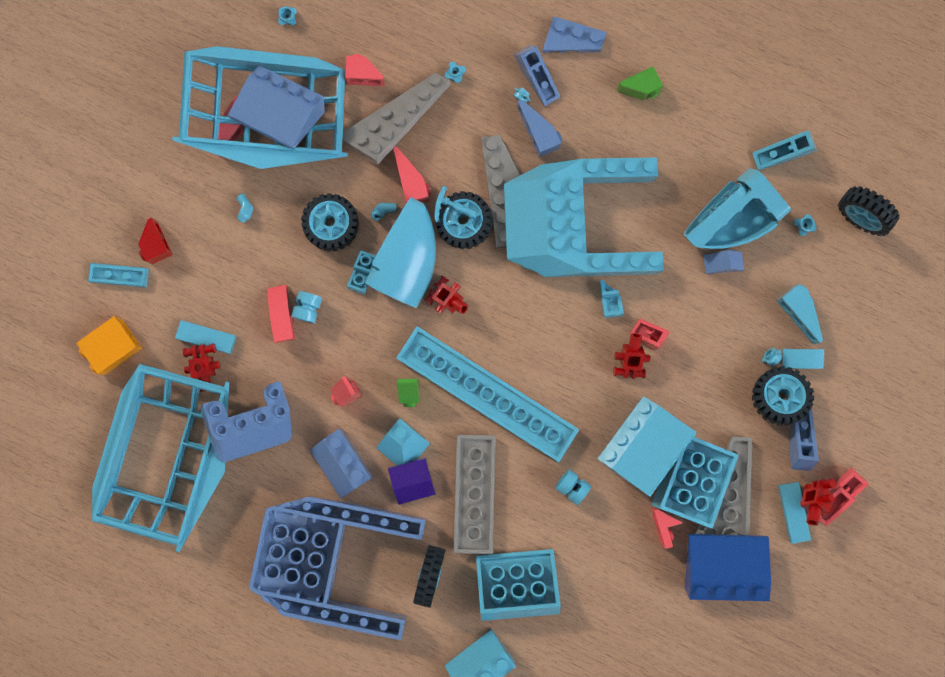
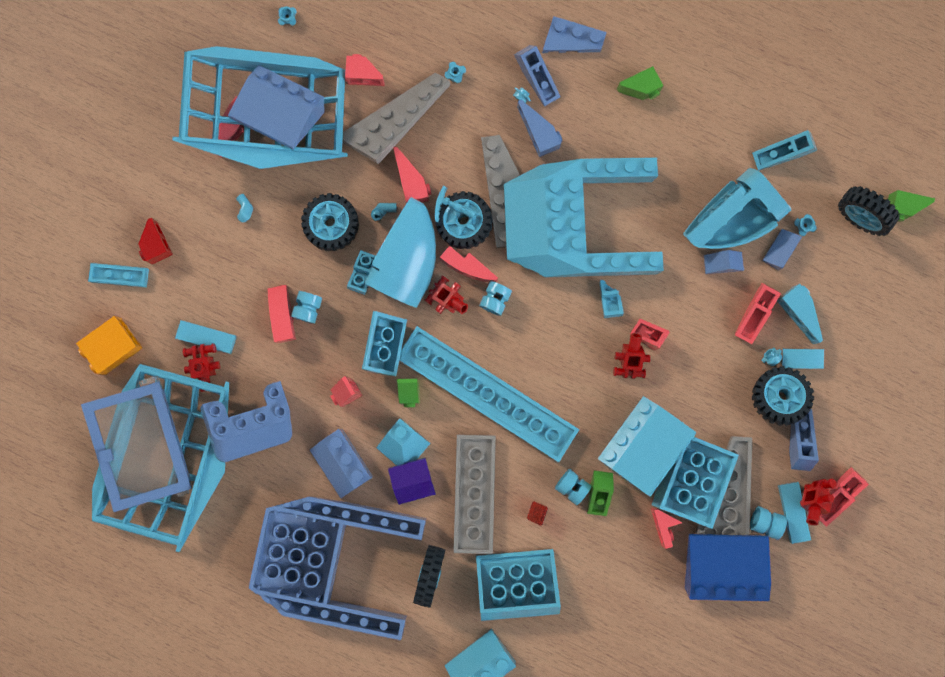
none -> door [81,376,192,512]
none -> medium azure slope [362,311,407,376]
none -> coral slope [440,246,498,283]
none -> medium azure wheel [479,281,512,316]
none -> clear red slope [527,501,548,526]
none -> bright green slope [587,470,614,516]
none -> coral slope [735,283,781,344]
none -> medium azure wheel [750,506,787,540]
none -> medium blue slope [762,229,802,271]
none -> bright green slope [888,190,935,222]

